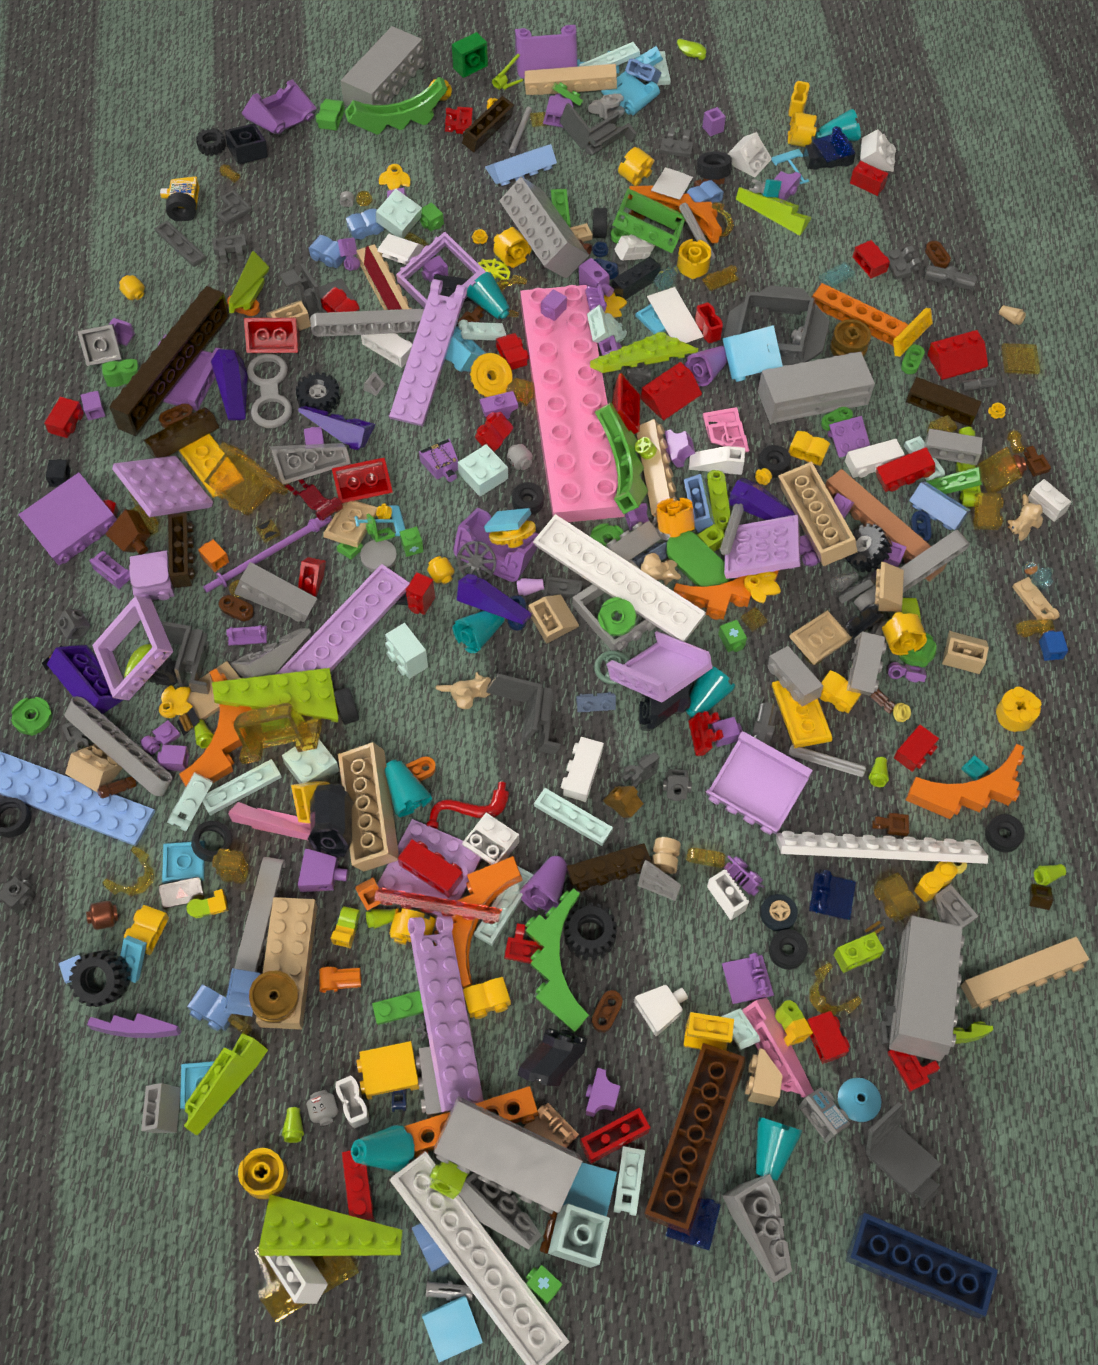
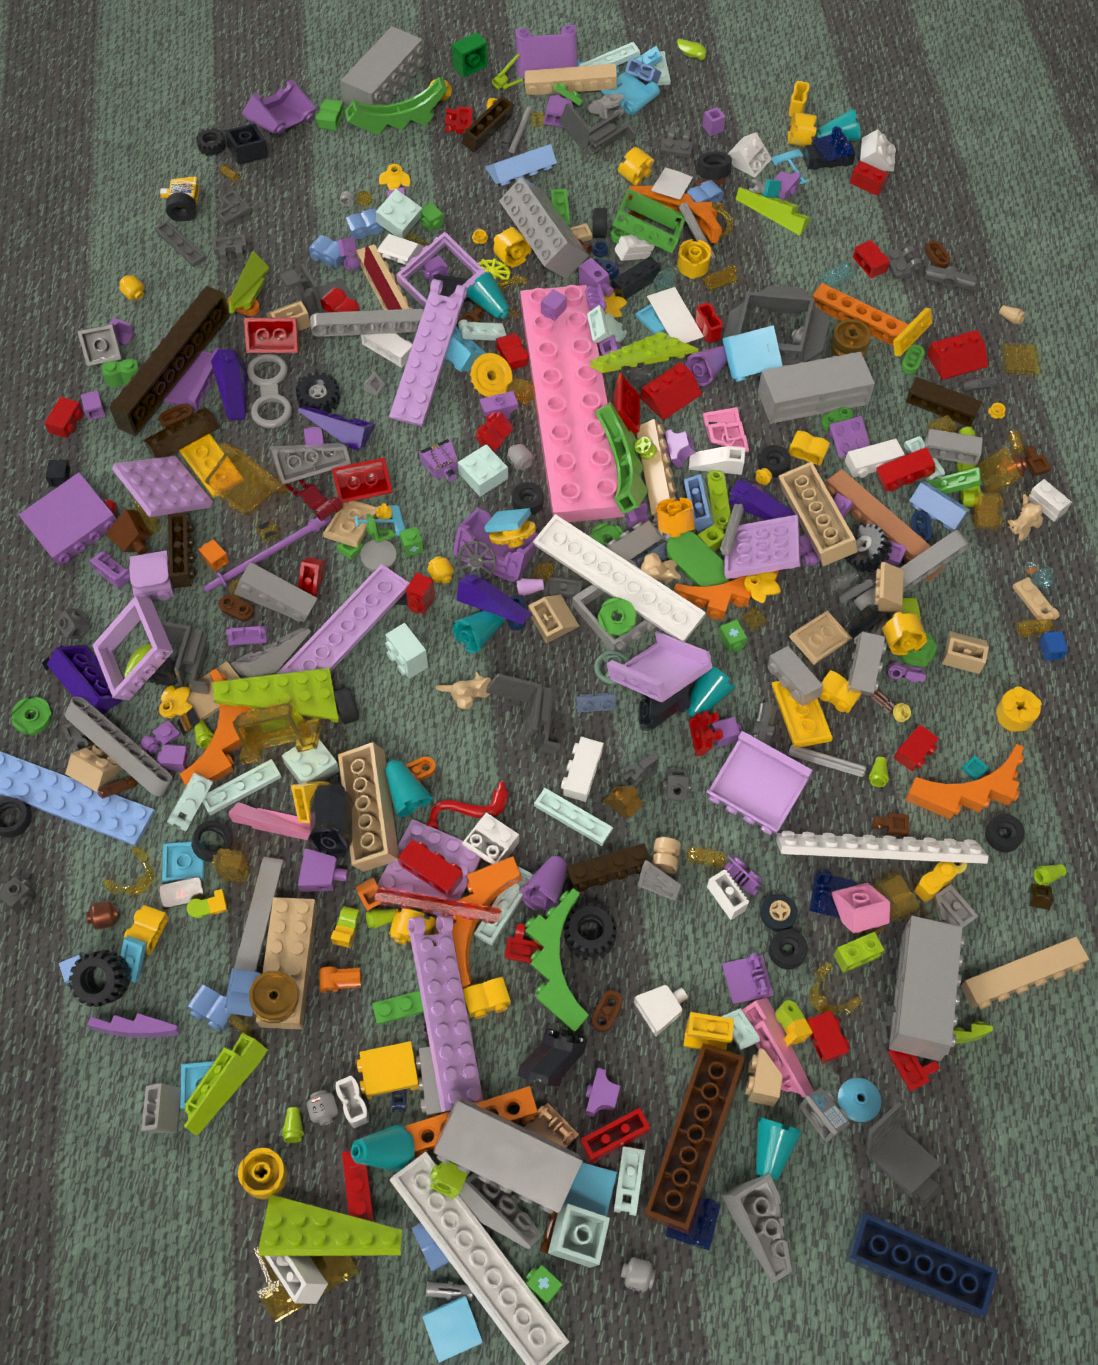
none -> clear yellow tile [530,563,555,581]
none -> light grey head [621,1257,656,1293]
none -> bright pink slope [832,883,890,933]

